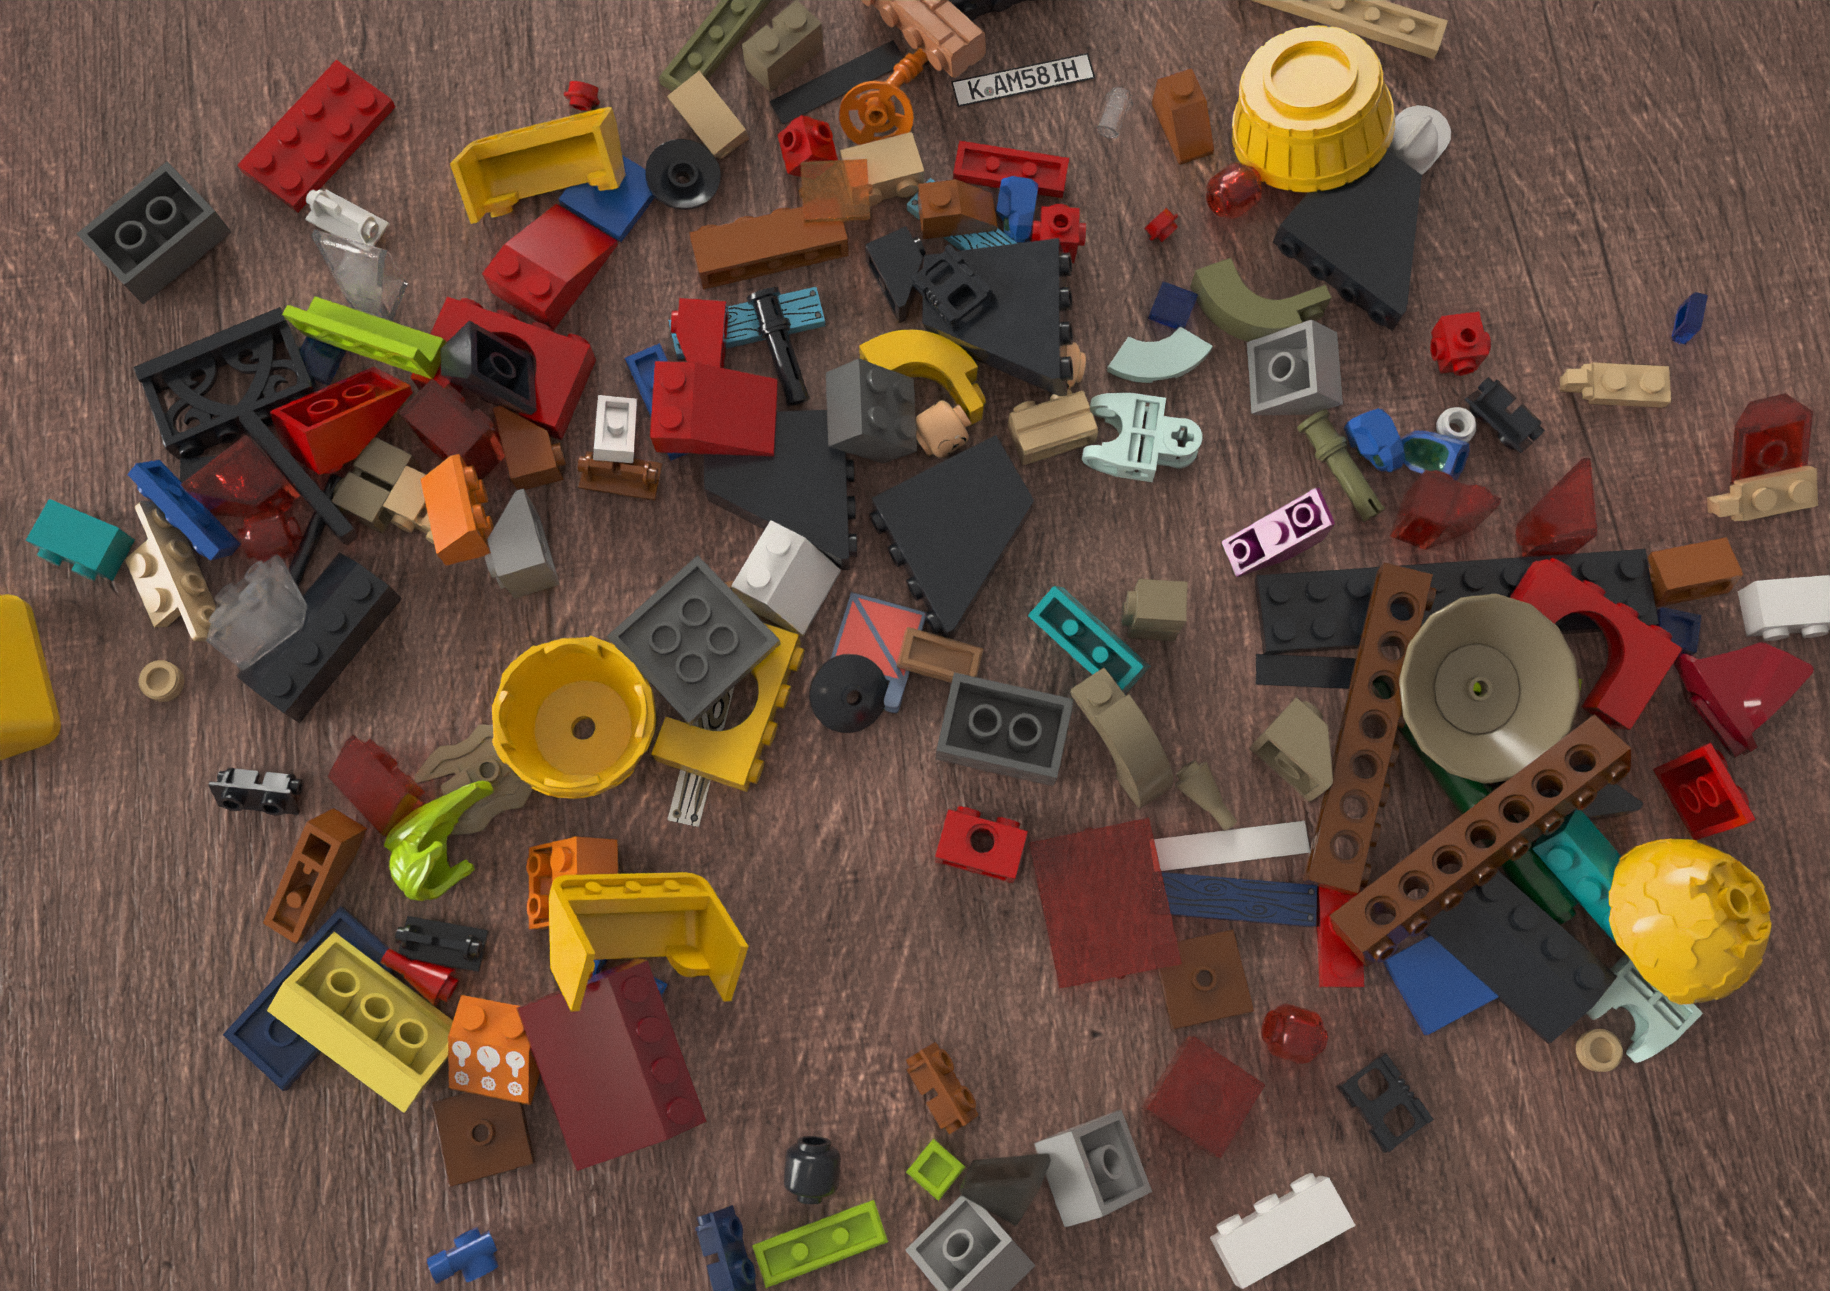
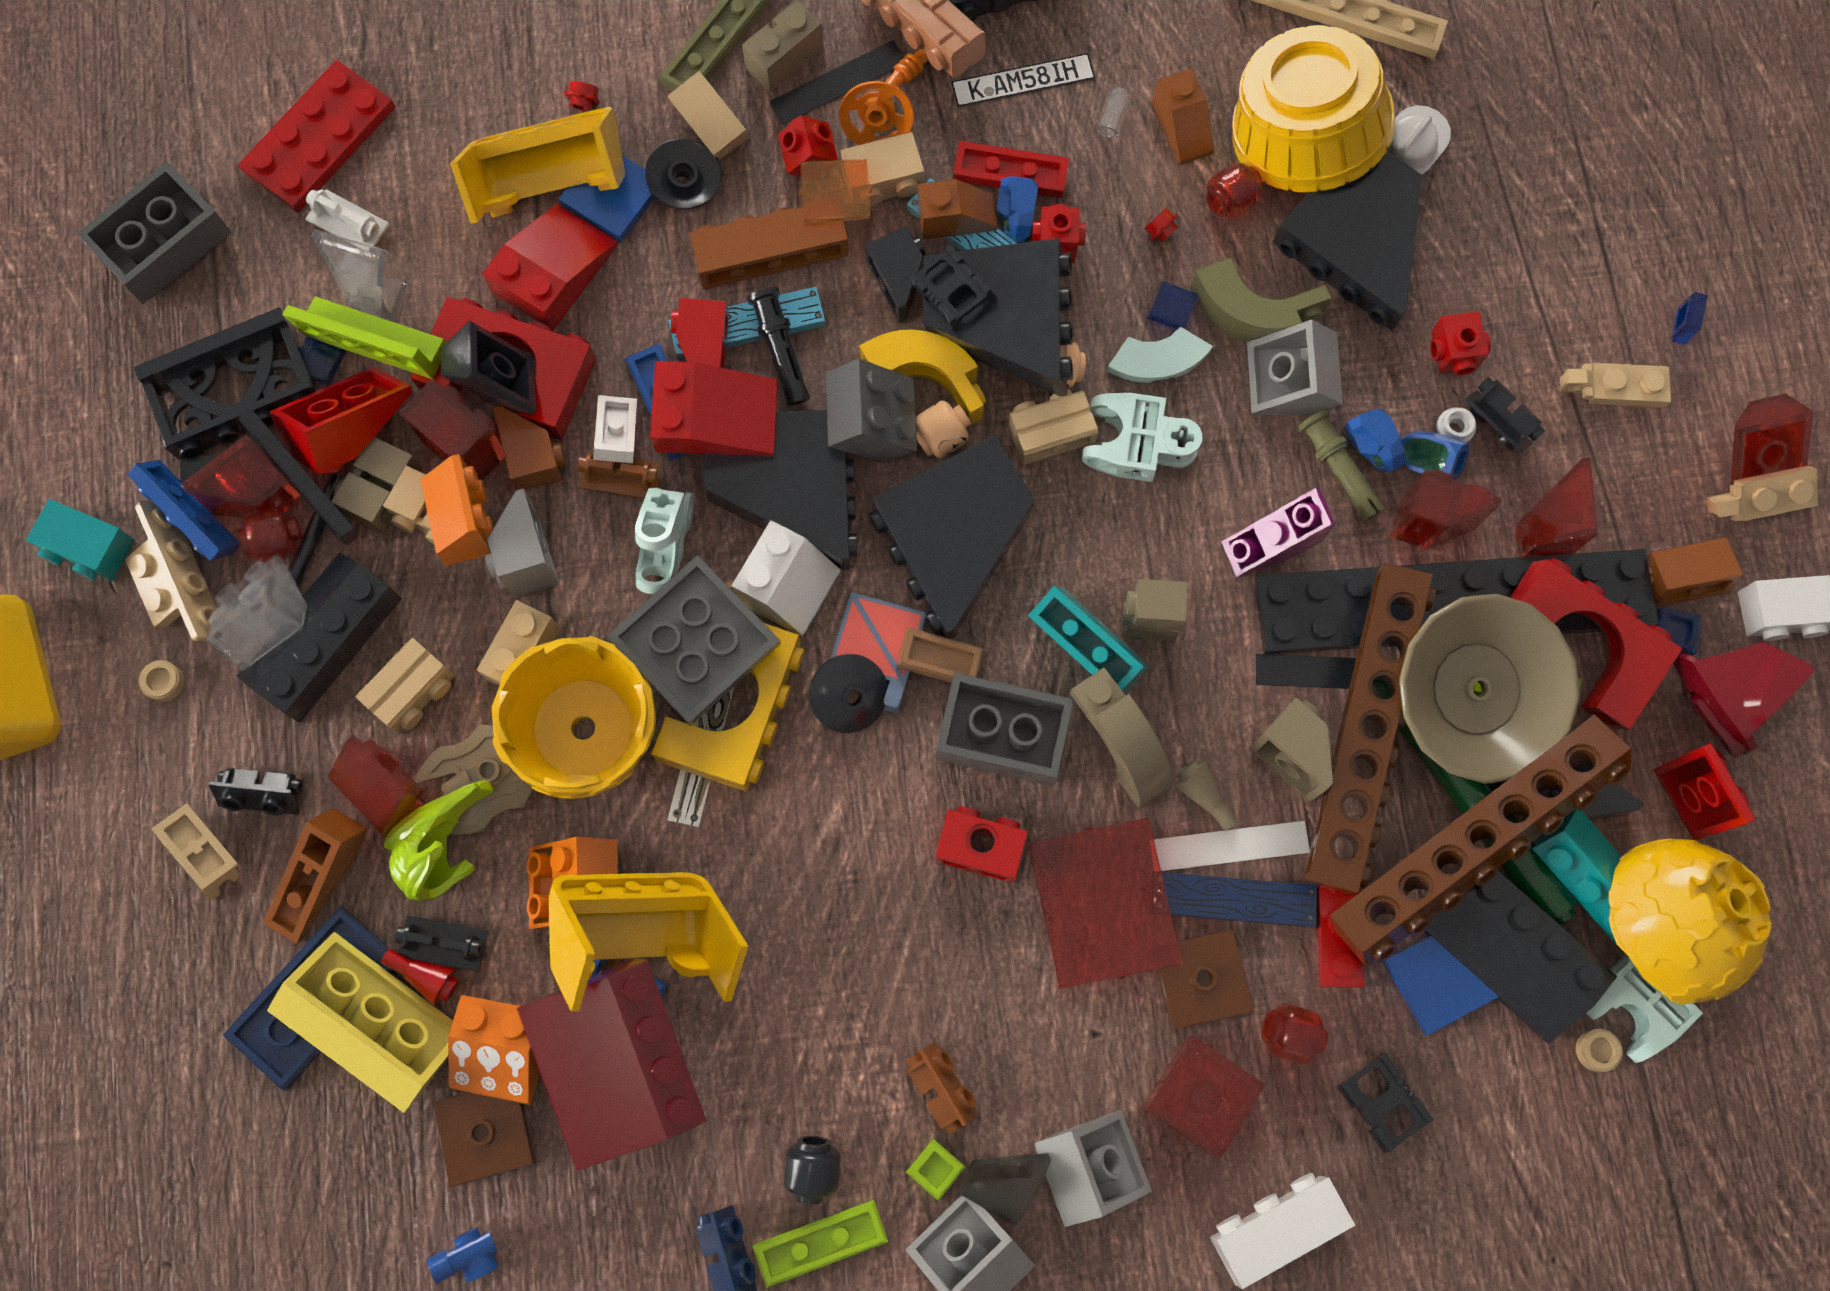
none -> tan hinge [151,803,239,901]
none -> tan brick [355,638,454,734]
none -> tan brick [477,600,560,687]
none -> light aqua piece [635,487,695,594]

